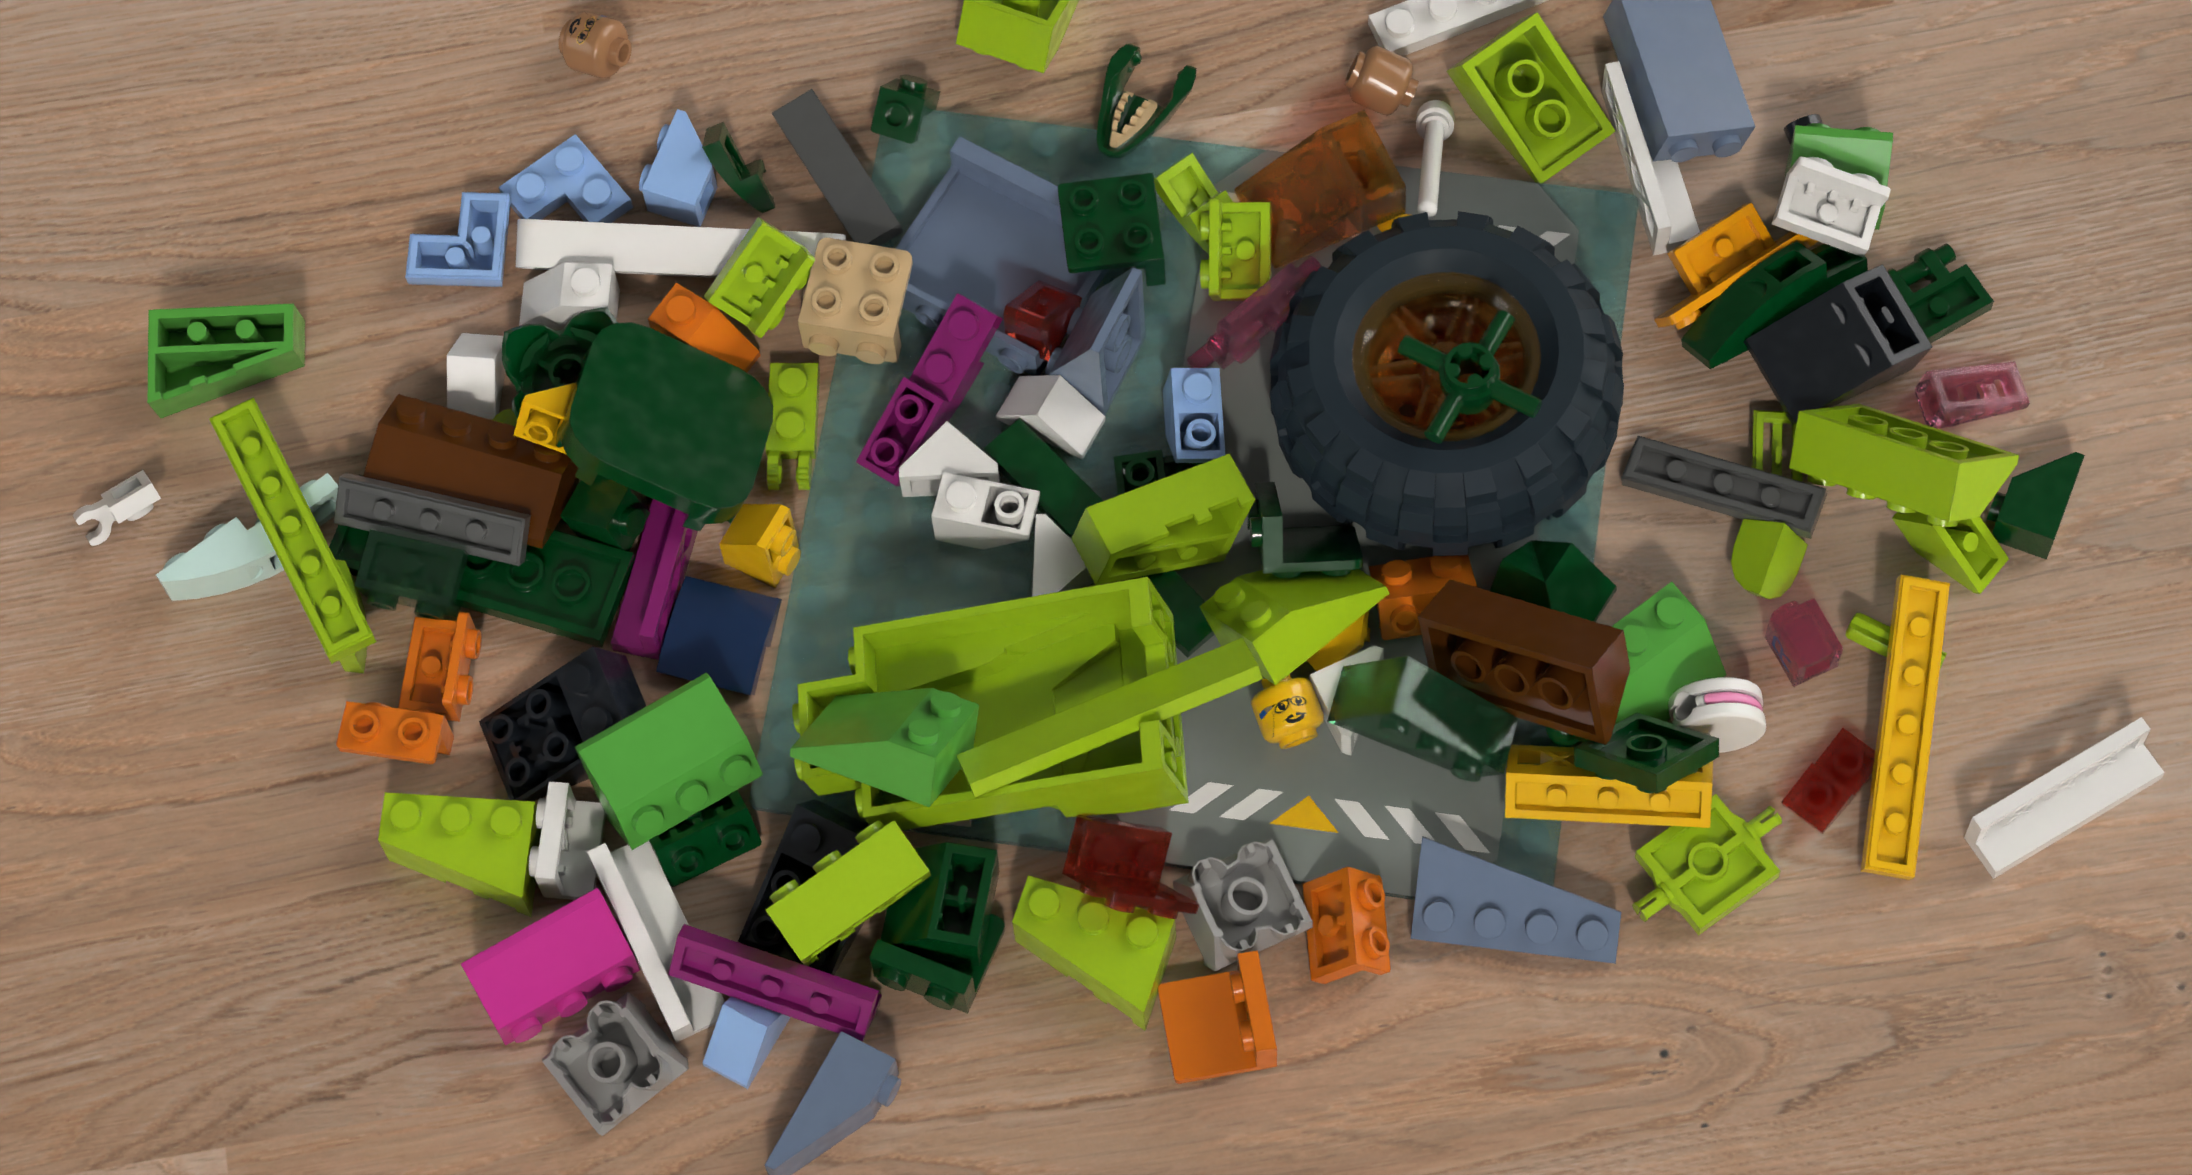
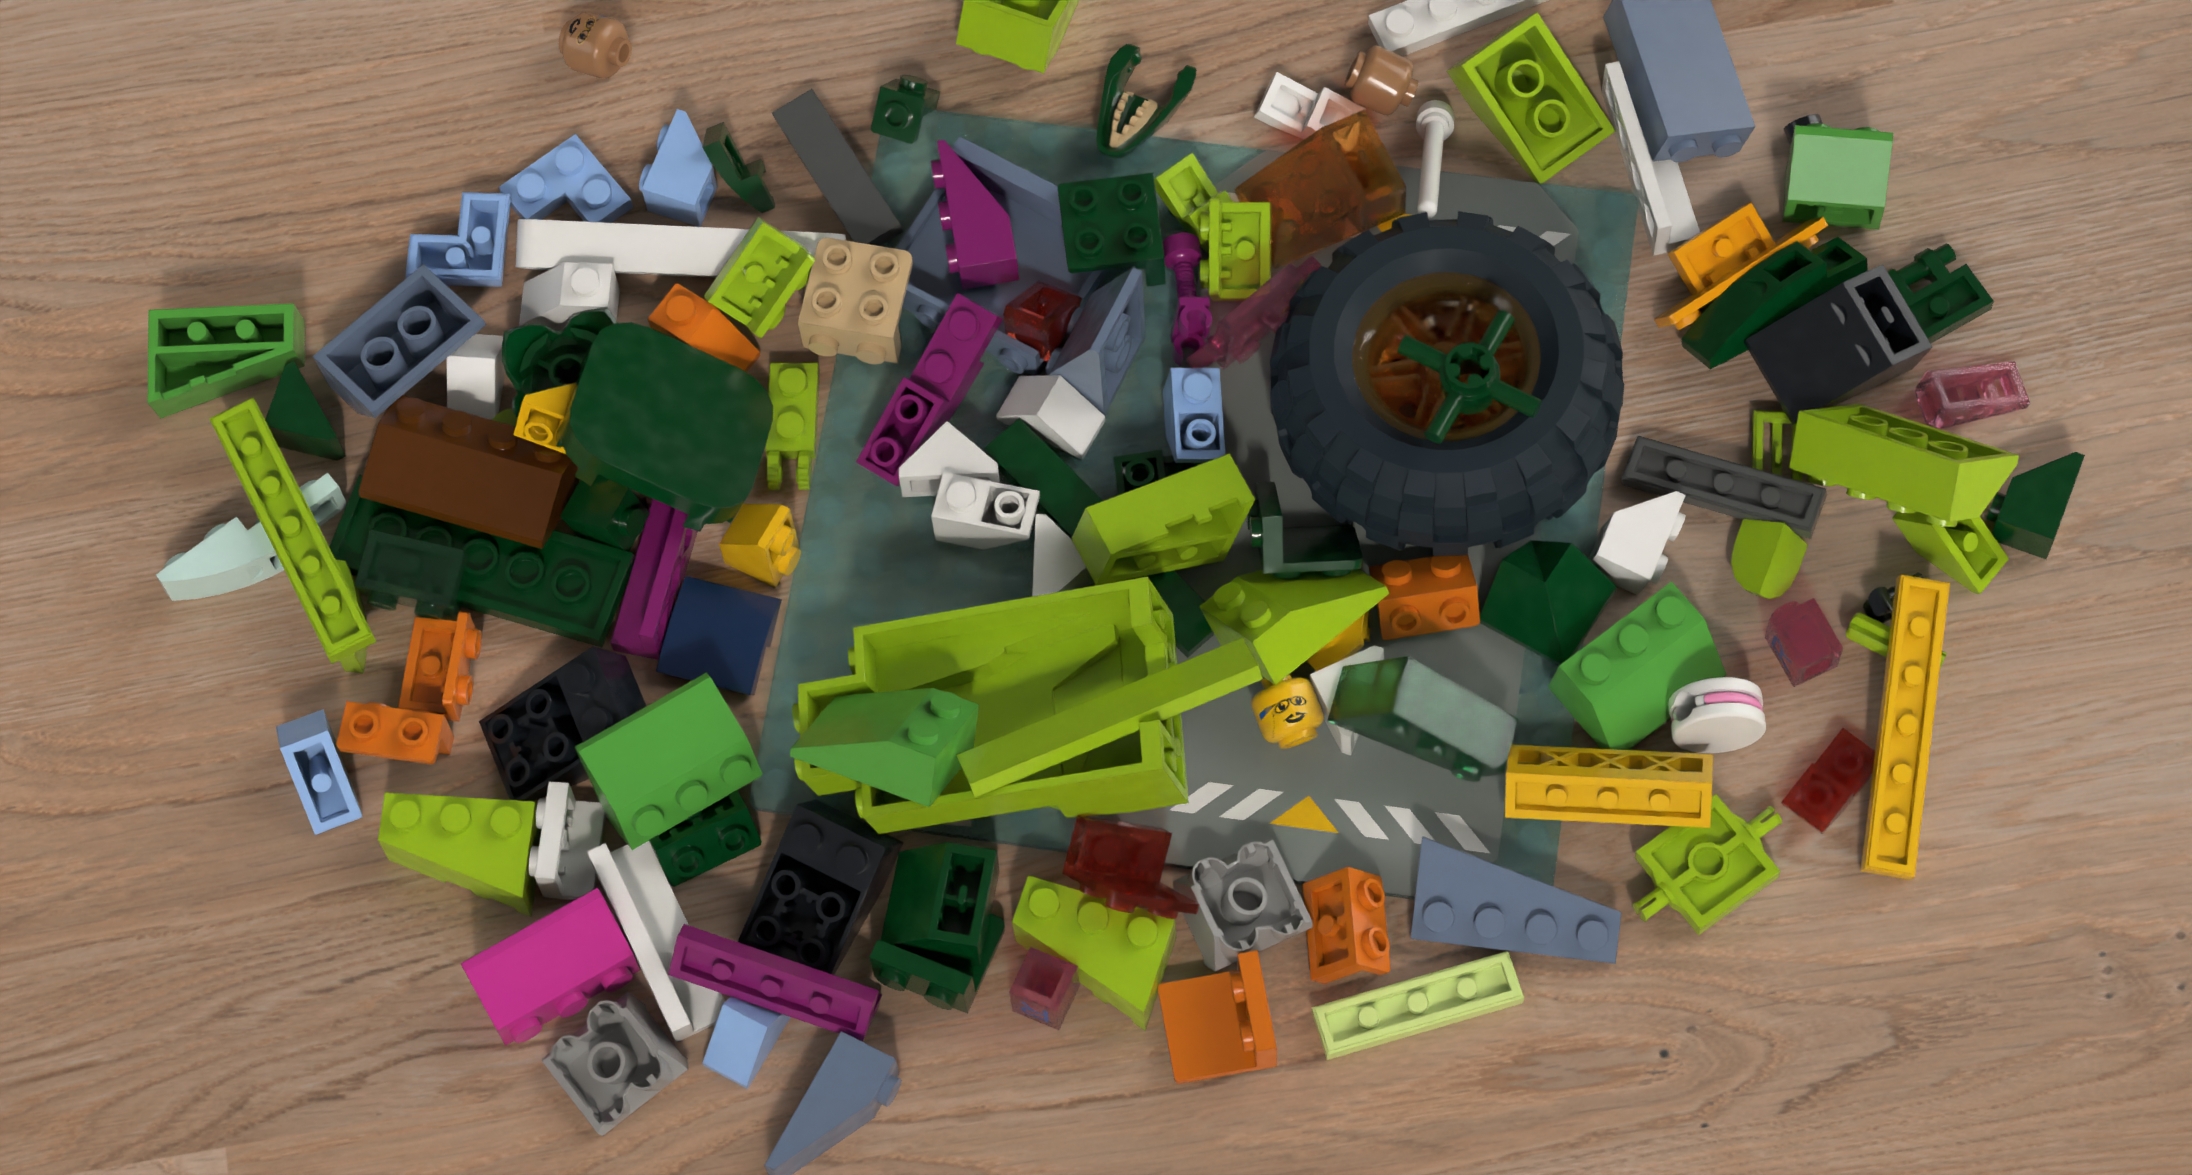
white plate [73,470,161,546] -> none
dark grey tile [334,473,531,566] -> none
lime wedge [766,820,931,966] -> none
reddish brown slope [1418,580,1630,745] -> none
dark green plate [1545,712,1719,793] -> none
white bracket [1772,156,1891,257] -> none
white fence [1964,717,2164,879] -> none
none -> dark green slope [265,361,346,461]
none -> light blue slope [276,709,363,835]
none -> sand blue slope [313,264,486,418]
none -> magenta slope [930,140,1019,290]
none -> clear pink brick [1009,947,1080,1030]
none -> magenta bar [1162,233,1212,367]
none -> white slope [1254,72,1366,151]
none -> yellowish green tile [1311,951,1524,1060]
none -> white slope [1588,491,1686,595]
none -> black hand [1863,572,1924,623]

